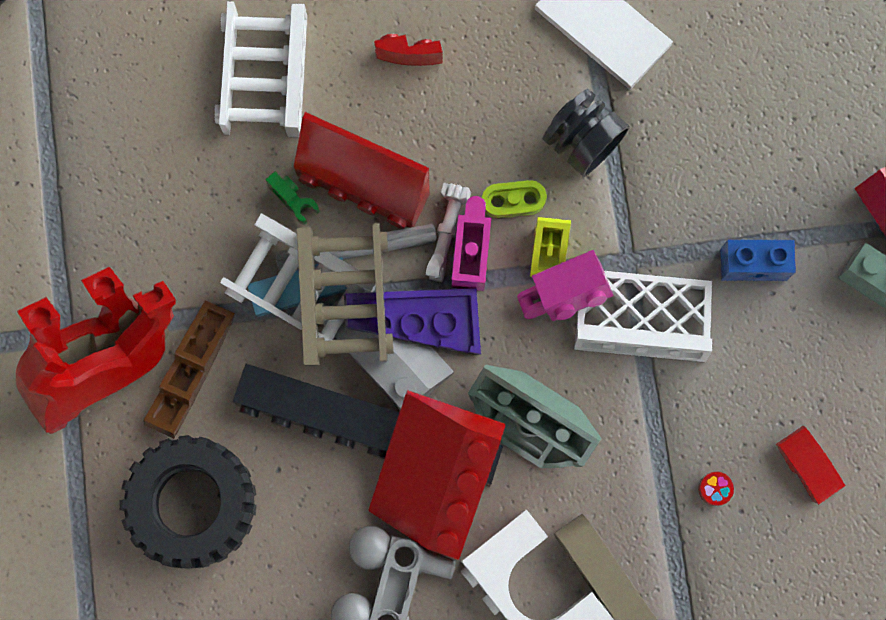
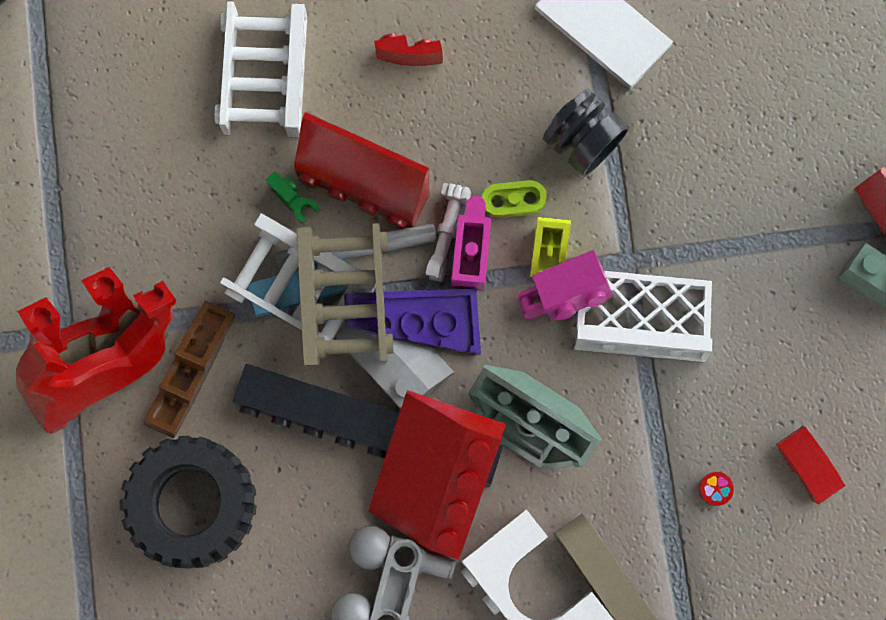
blue brick [720,240,796,281] -> none

